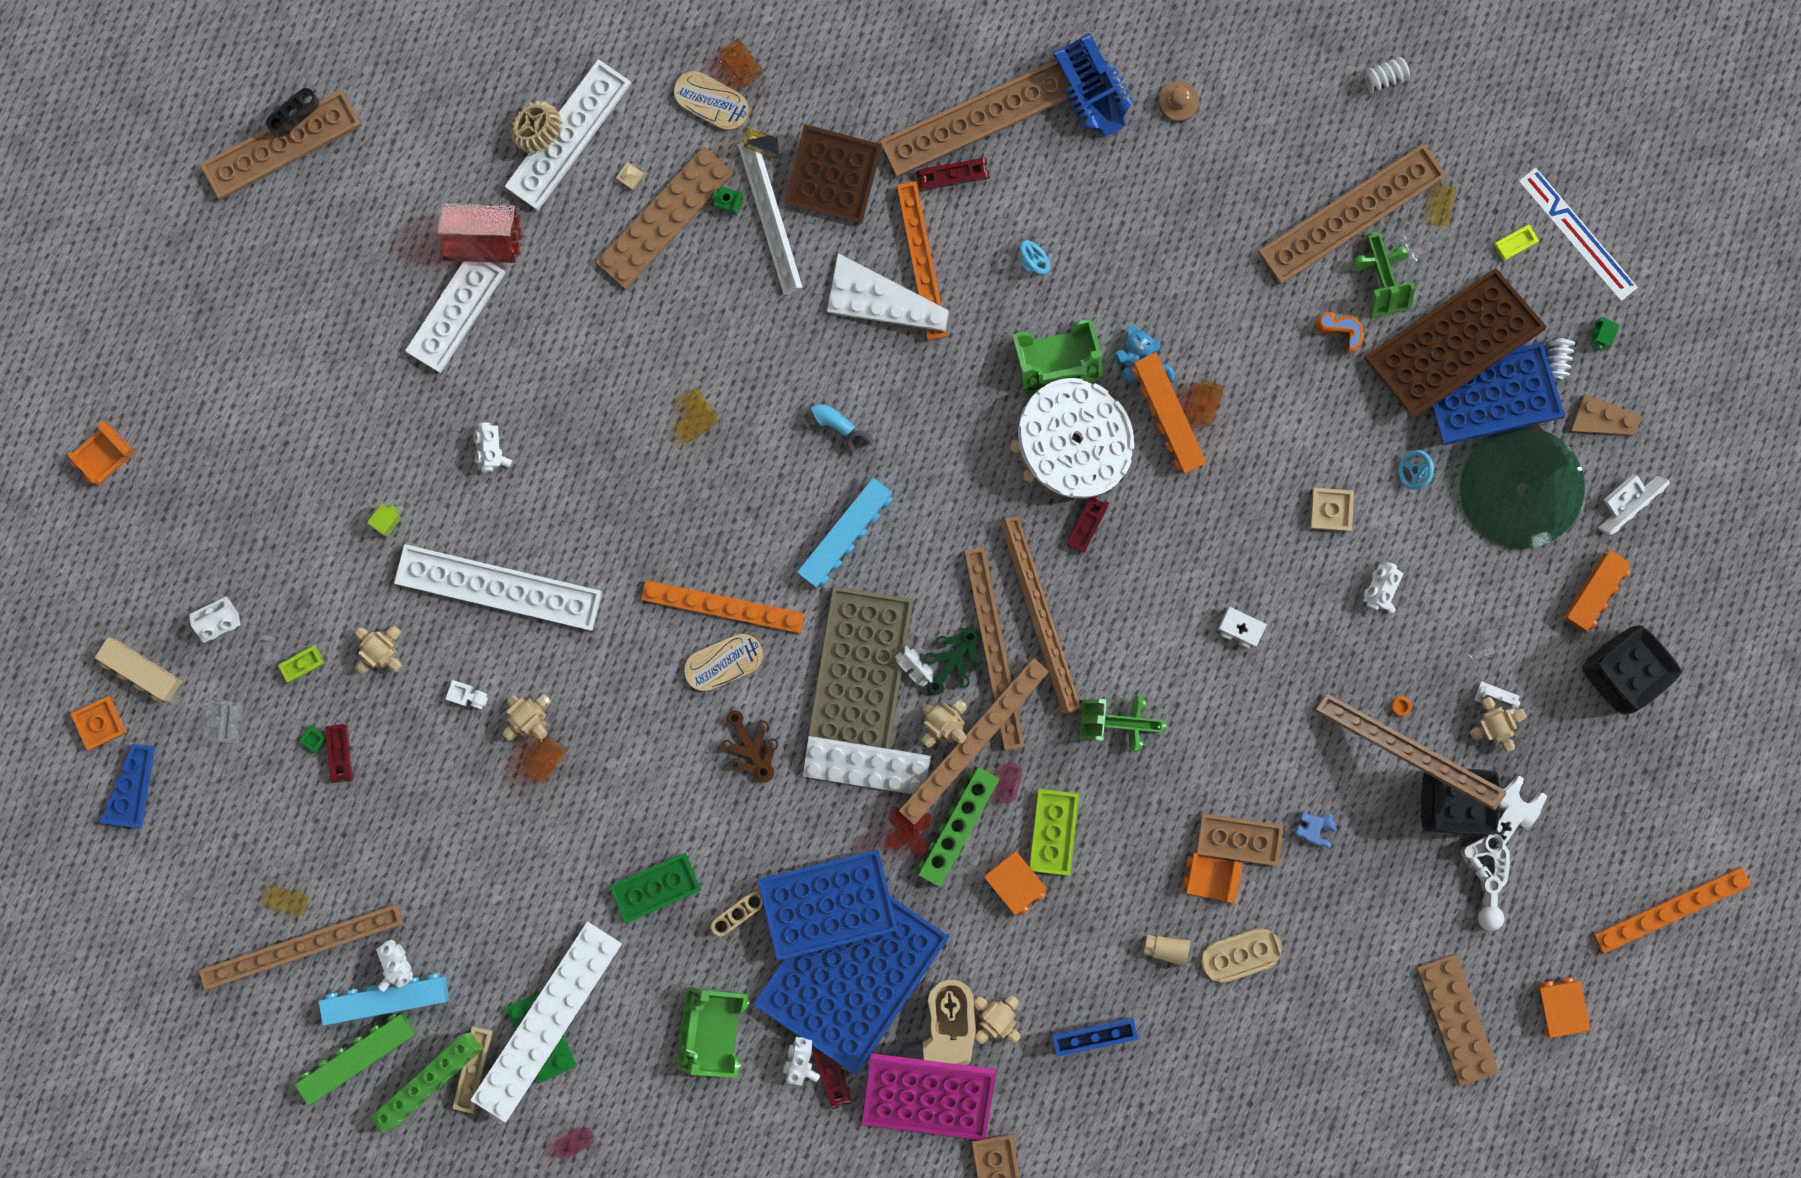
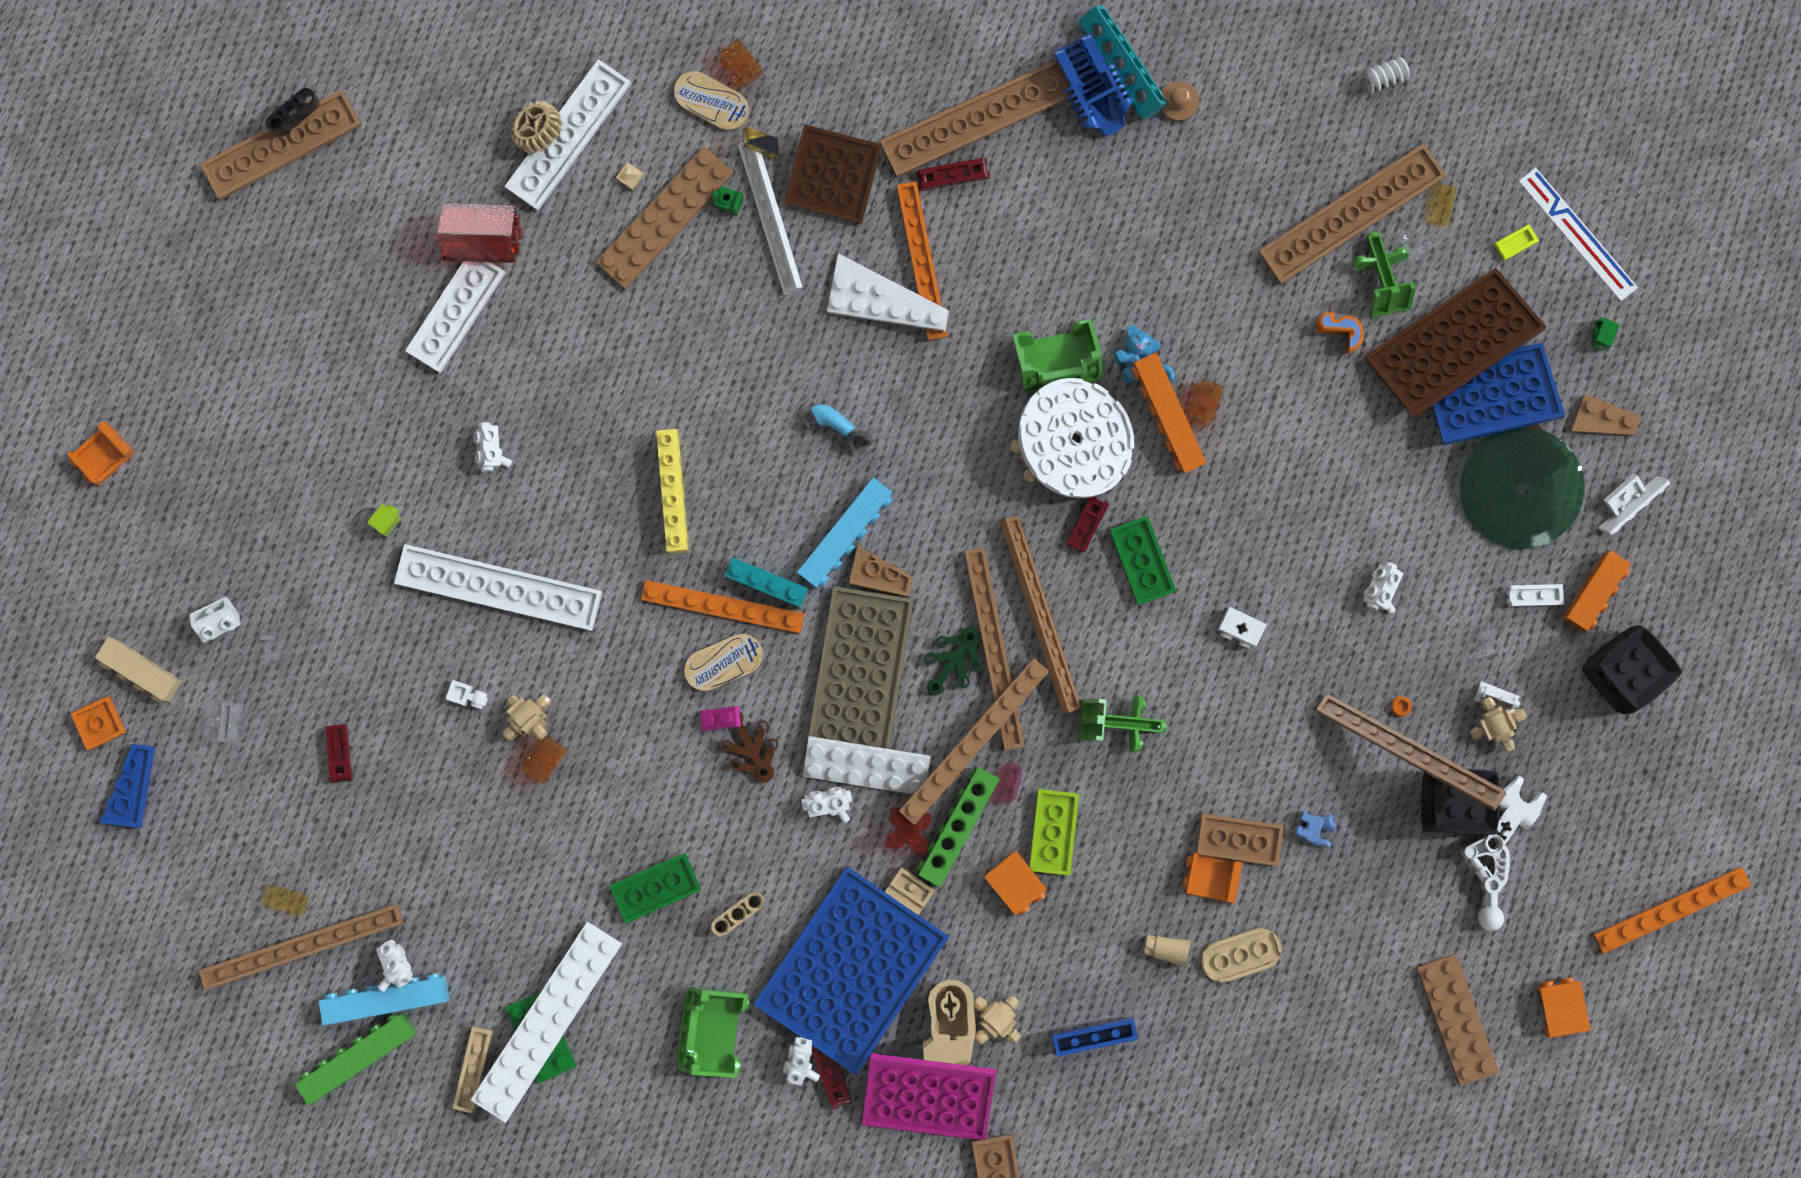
lime plate [278,645,325,683] -> none
green tile [298,725,326,754] -> none
tan piece [354,626,402,674] -> none
bright green brick [371,1033,484,1133] -> none
clear pink plate [554,1127,594,1159] -> none
clear yellow plate [675,387,720,444] -> none
blue plate [758,850,898,961] -> none
white hinge [895,646,933,687] -> none
tan piece [921,700,967,748] -> none
medium azure piece [1020,240,1050,275] -> none
tan plate [1310,488,1354,532] -> none
medium azure piece [1398,450,1434,490] -> none
white piece [1547,338,1575,382] -> none
none -> light yellow brick [656,429,689,554]
none -> dark pink plate [700,706,741,731]
none -> teal brick [725,557,809,609]
none -> white brick [801,787,852,823]
none -> medium nougat wing [849,545,913,598]
none -> tan plate [885,867,935,915]
none -> teal brick [1078,5,1169,119]
none -> green plate [1109,516,1176,606]
none -> white hinge [1506,584,1564,607]

